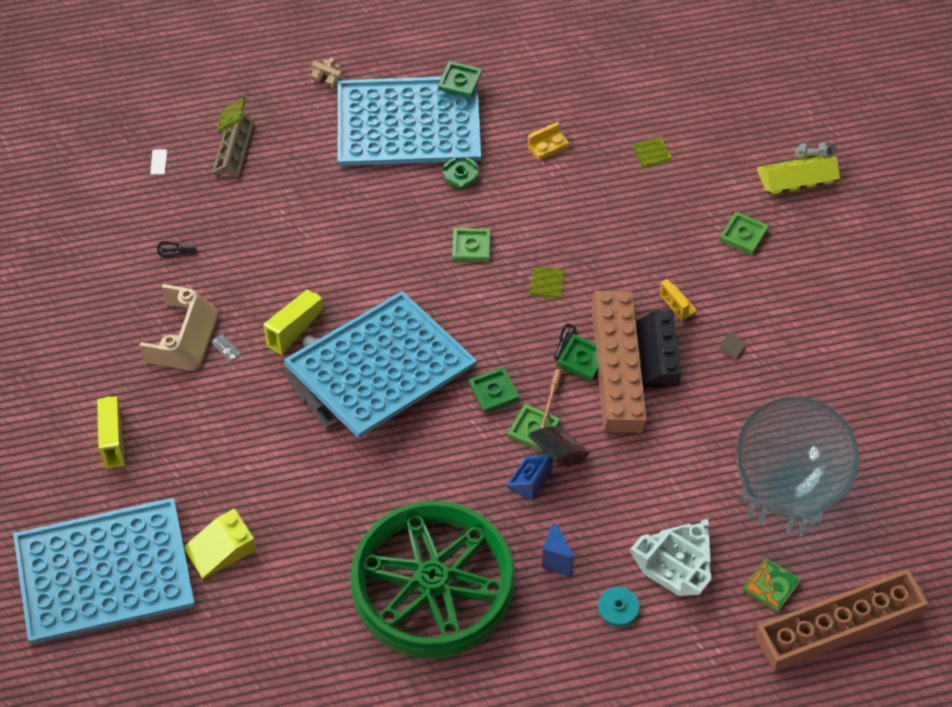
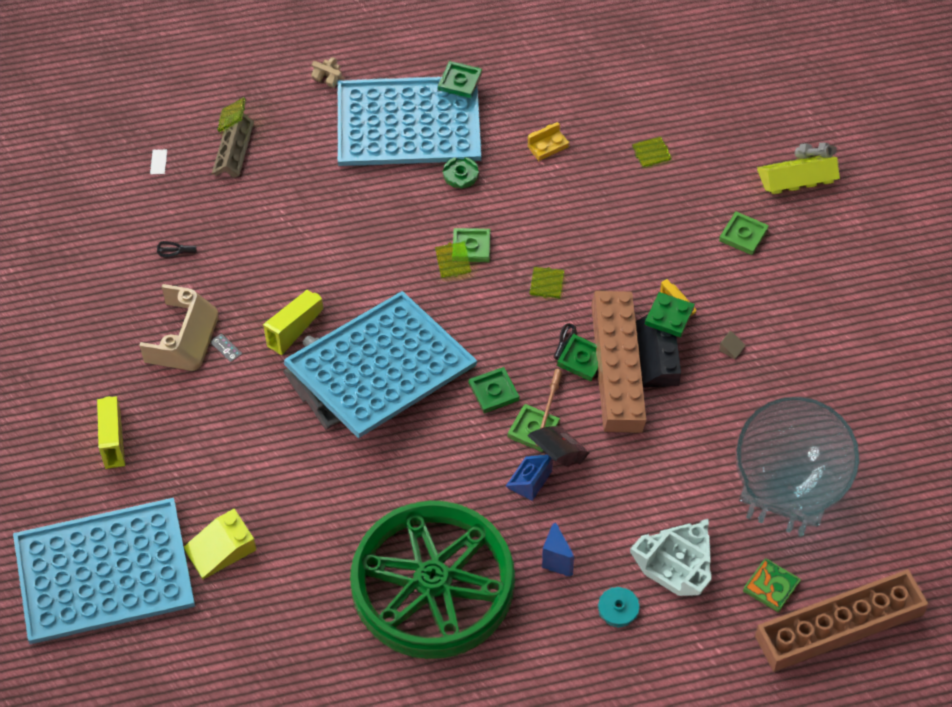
none -> clear neon green piece [435,241,471,278]
none -> green plate [645,292,695,337]

